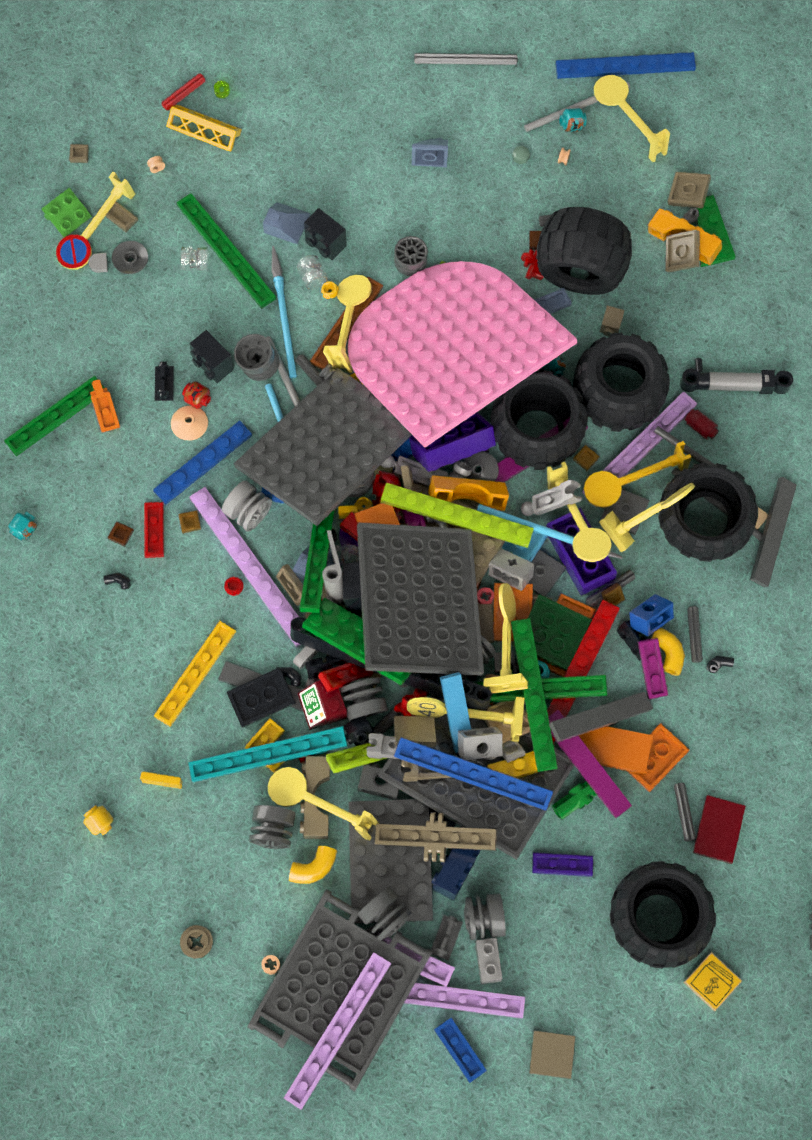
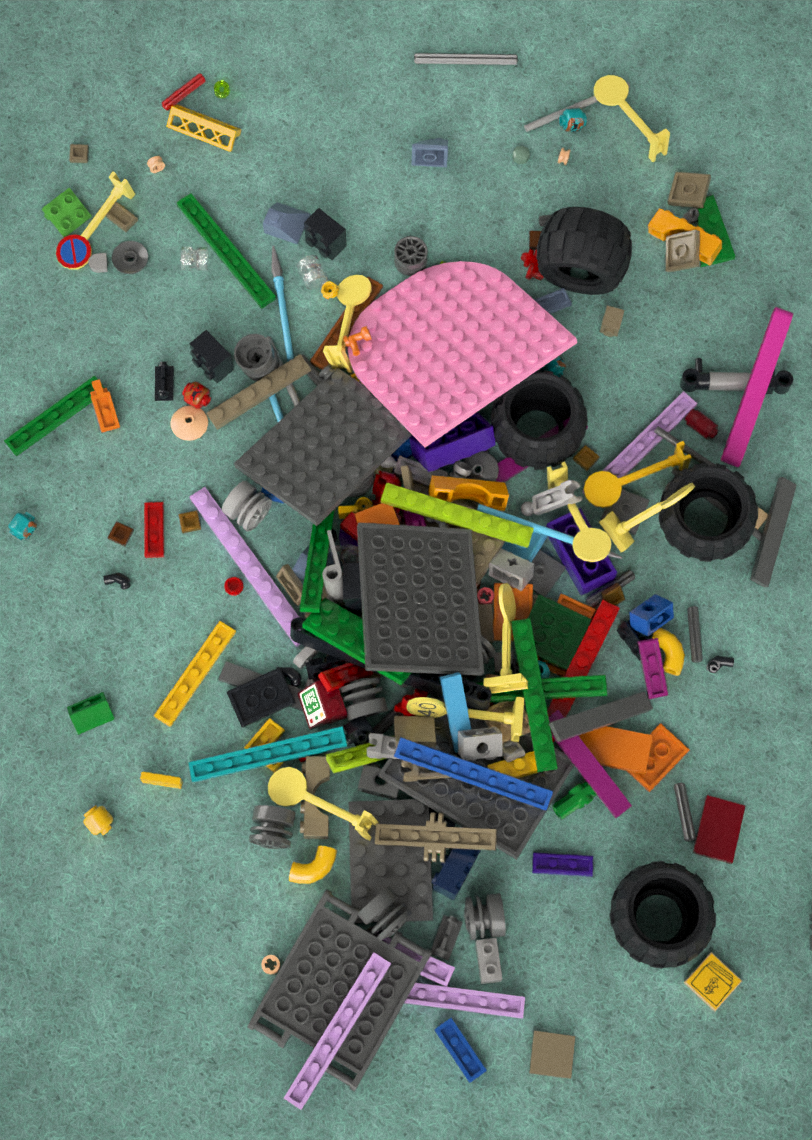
blue plate [153,421,252,505] -> none
dark tan gear [180,925,213,959] -> none
blue plate [555,52,696,79] -> none
black tyre [573,332,670,432] -> none
none -> green panel [67,692,115,735]
none -> dark tan plate [206,354,311,430]
none -> orange piece [343,325,372,356]
none -> dark pink beam [721,307,793,468]

